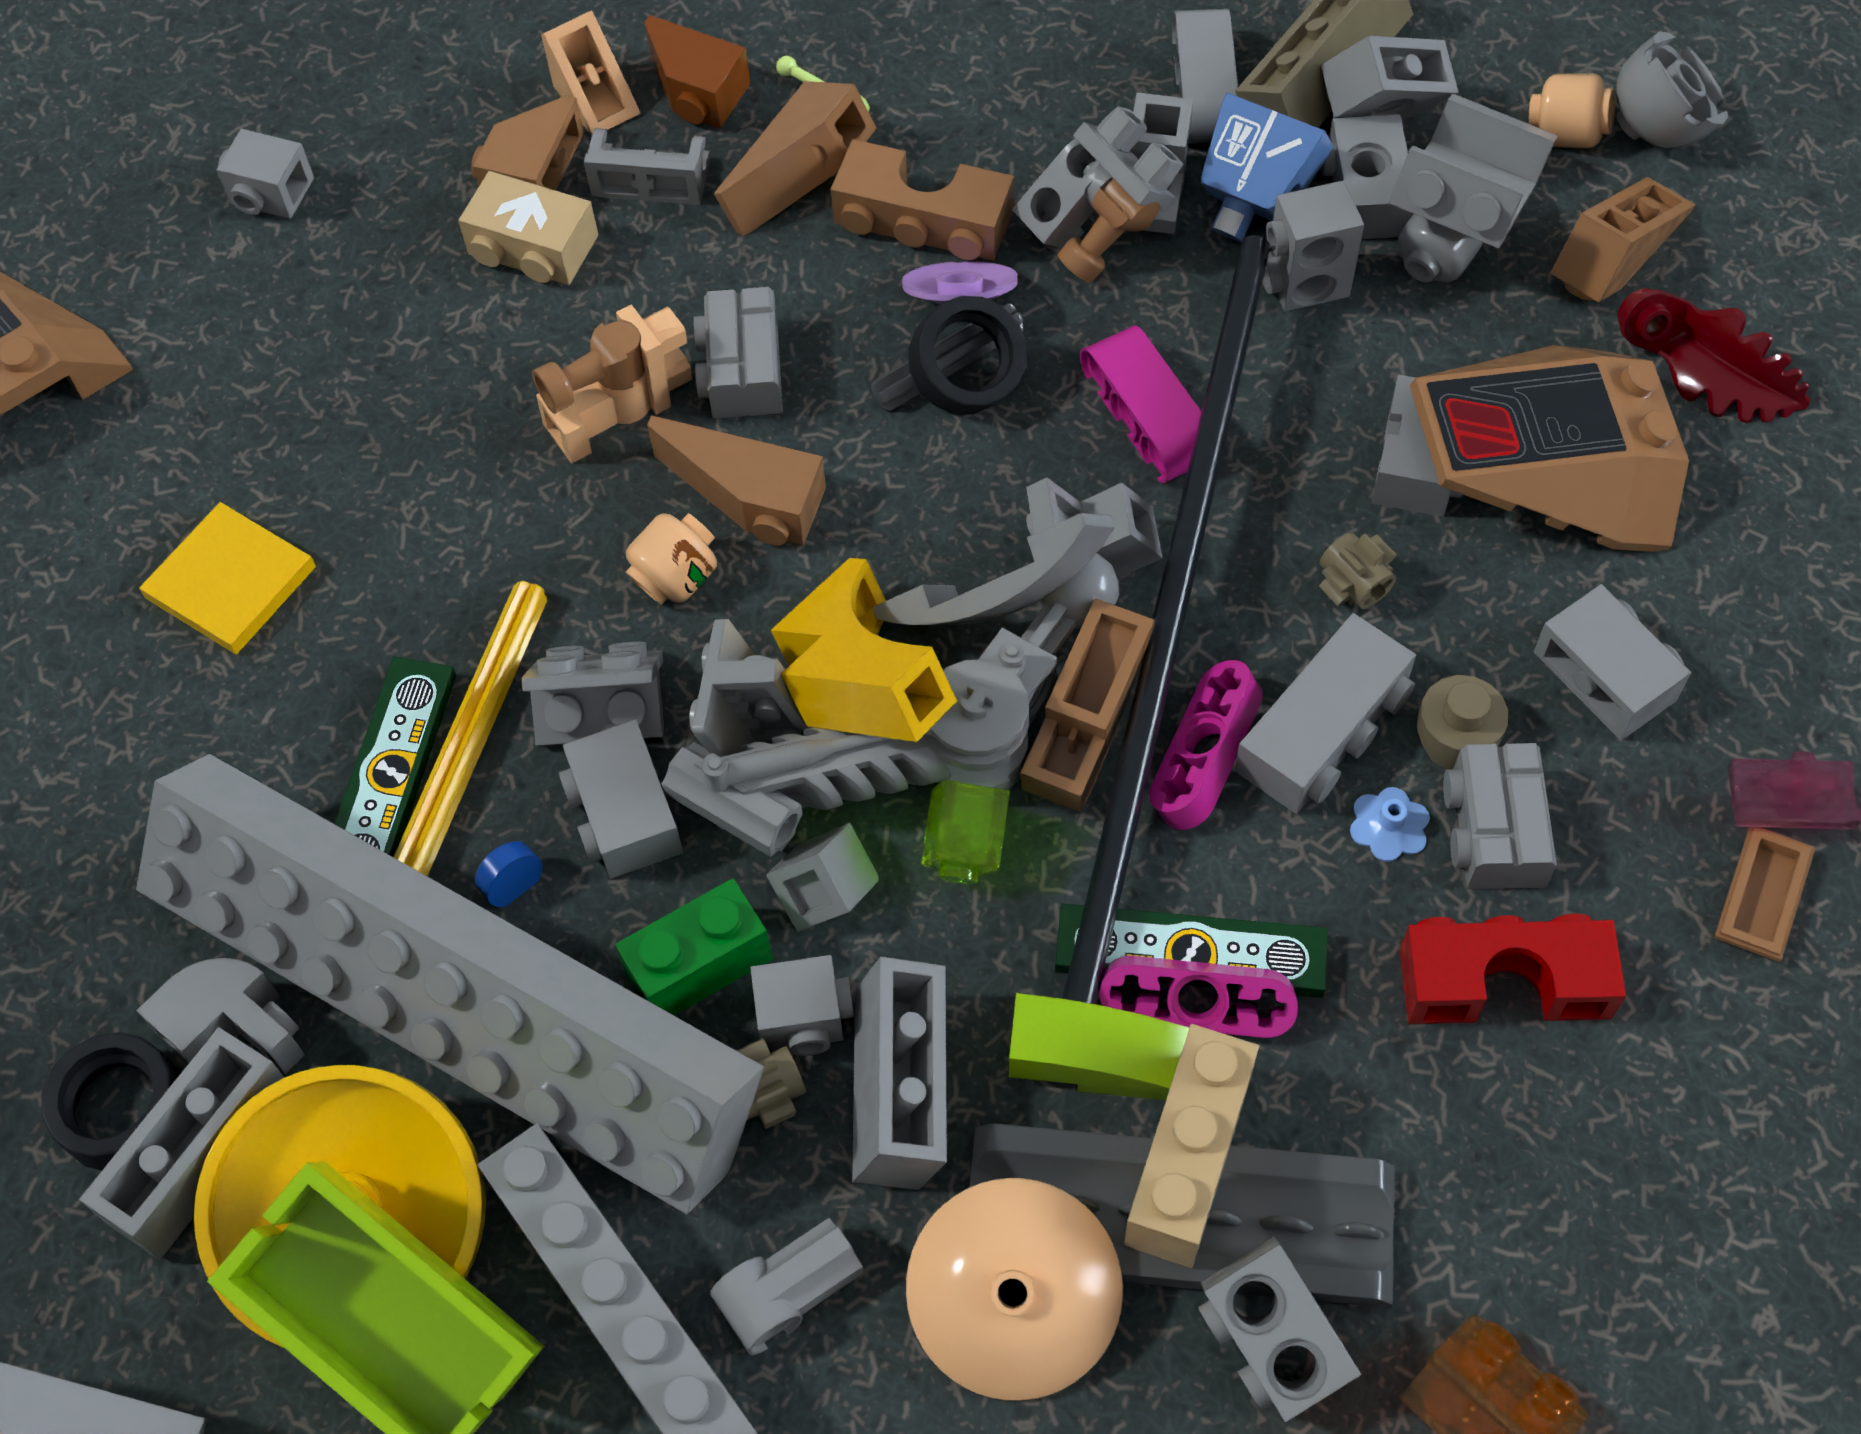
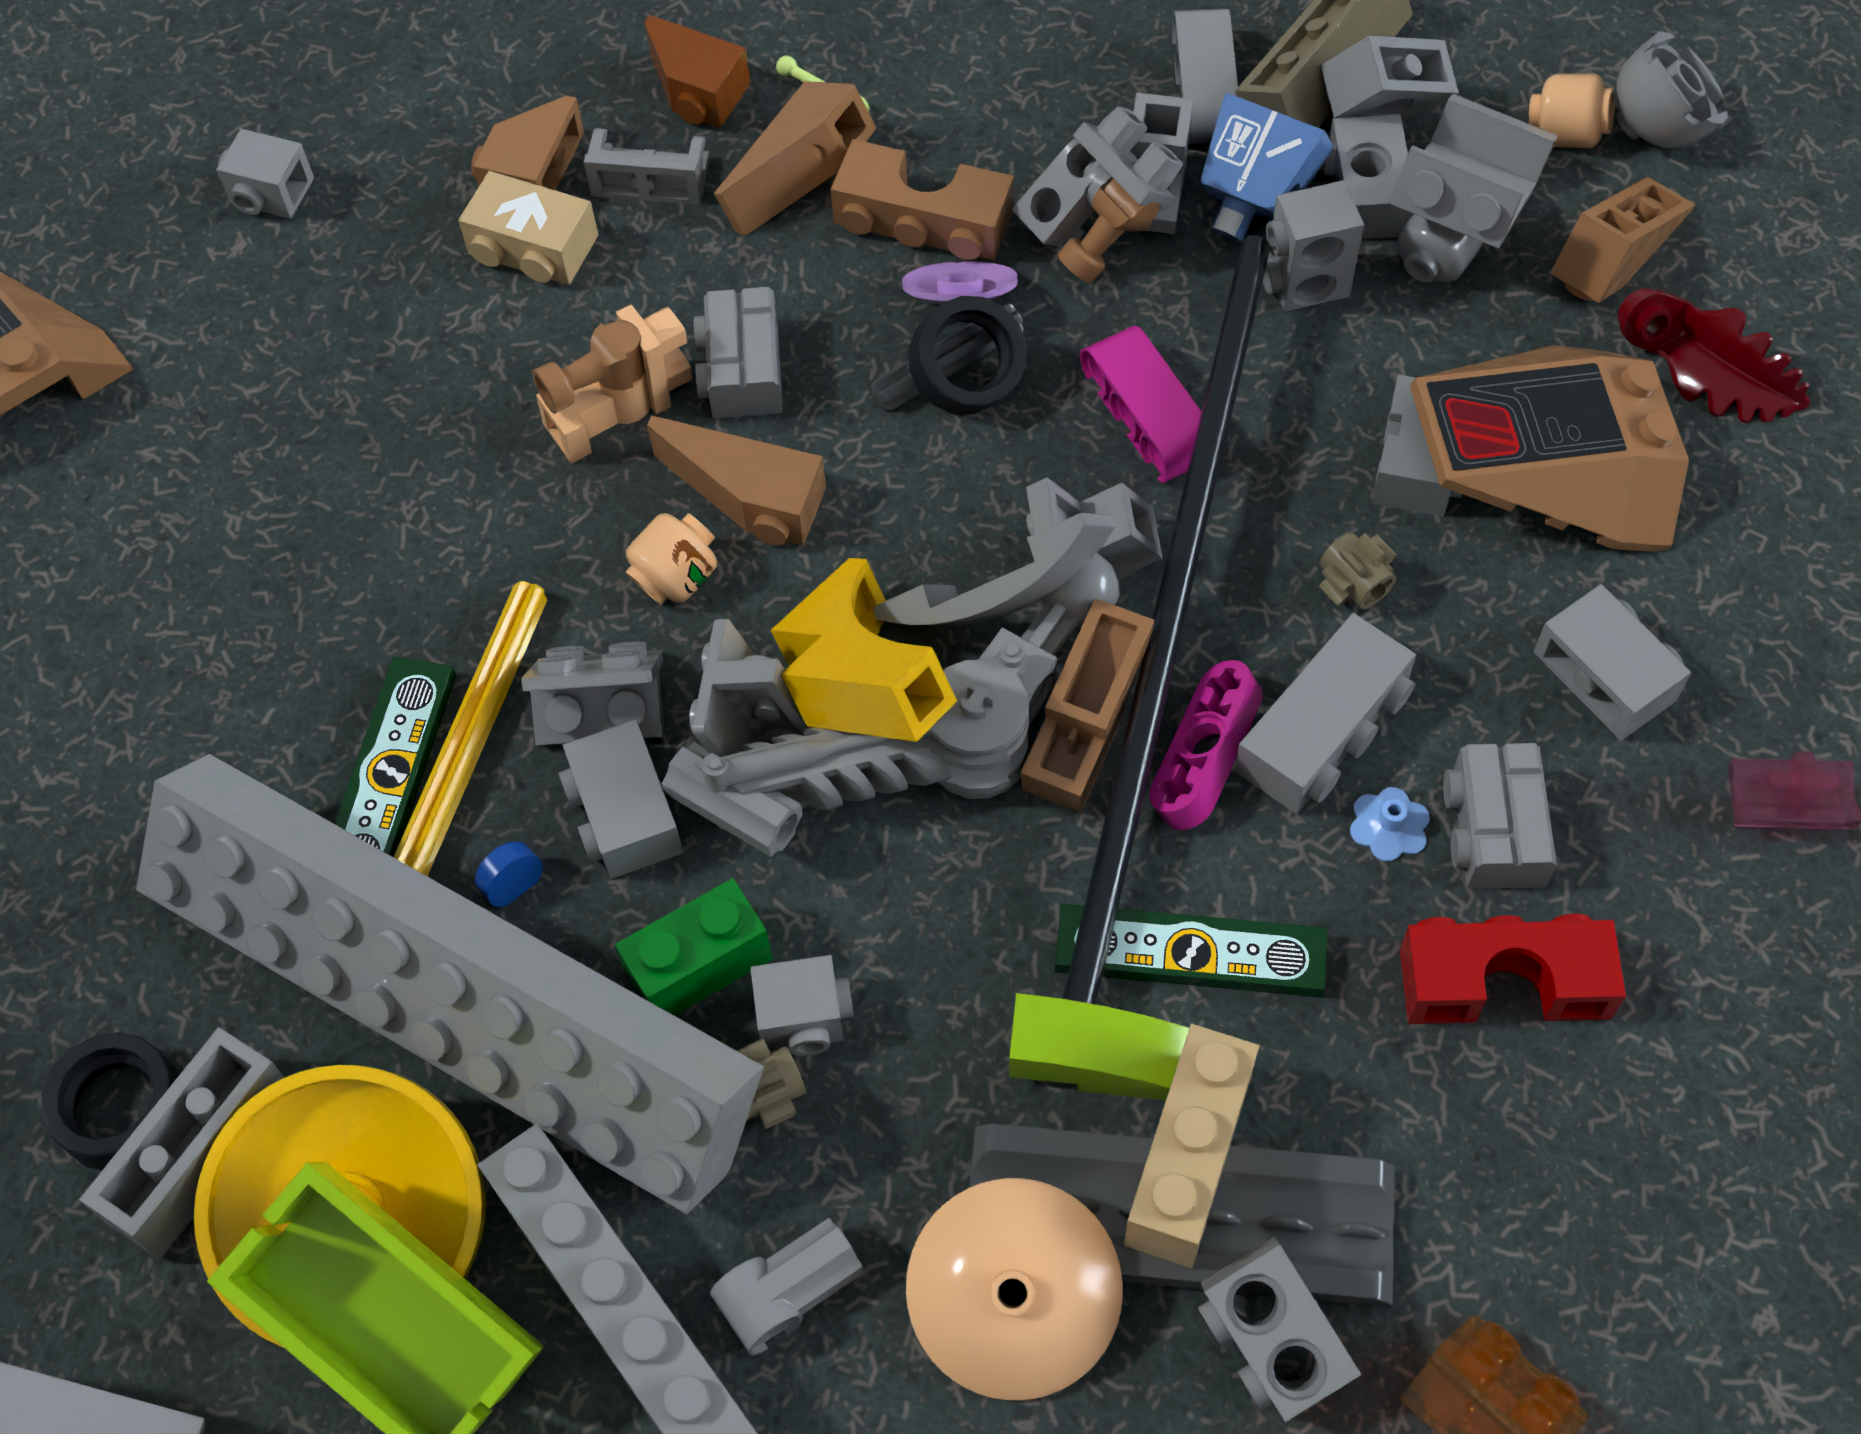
light grey brick [136,958,305,1074] -> none
yellow tile [139,502,316,655] -> none
light nougat slope [541,10,641,136] -> none
light grey panel [766,823,879,932] -> none
light grey brick [852,956,947,1190] -> none
clear neon green brick [921,779,1010,884] -> none
dark pink beam [1099,956,1298,1038] -> none
dark tan piece [1417,675,1508,769] -> none
medium nougat tile [1714,824,1816,962] -> none

